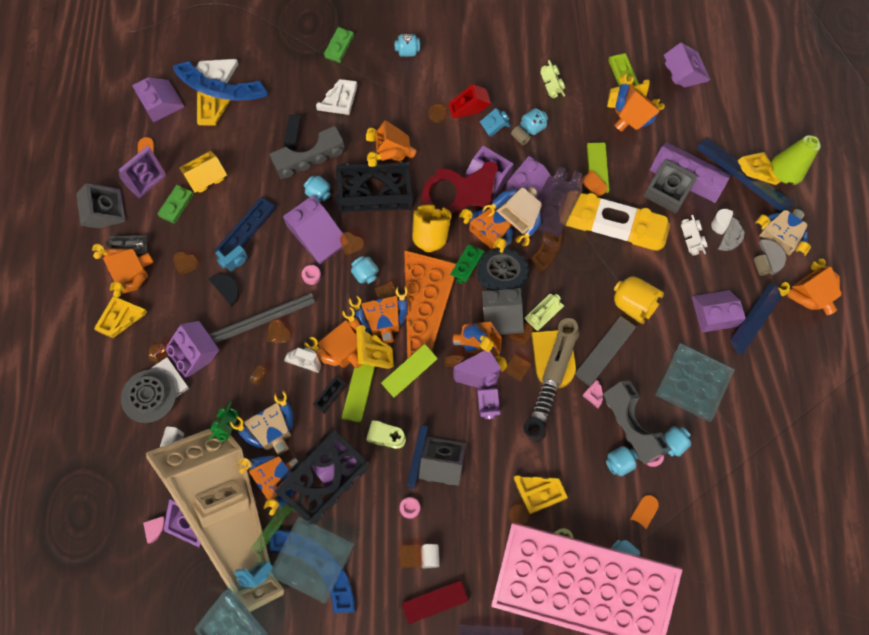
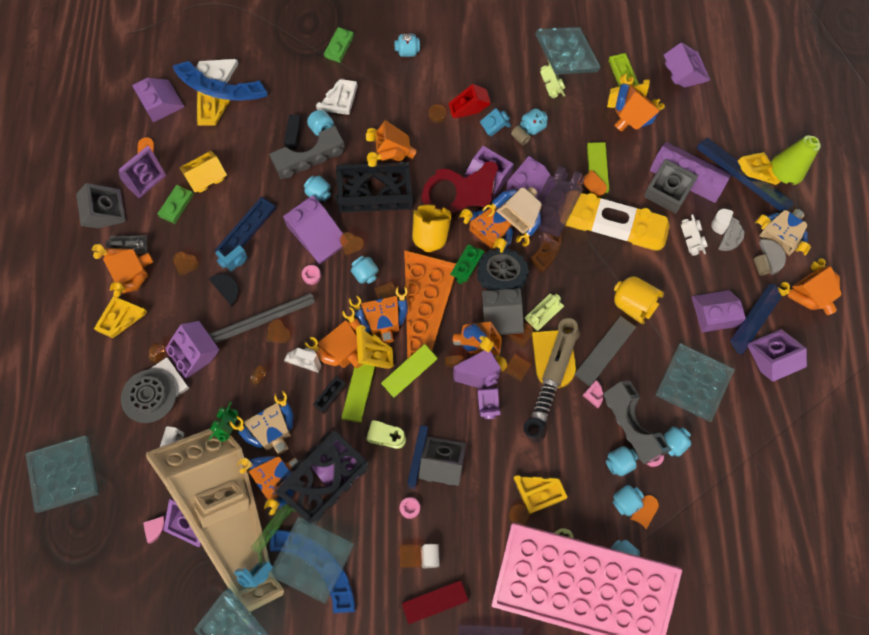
none -> clear light blue plate [26,436,98,513]
none -> medium azure head [307,110,334,136]
none -> clear light blue plate [535,28,601,75]
none -> medium azure head [612,485,644,516]
none -> medium lavender slope [748,329,807,382]

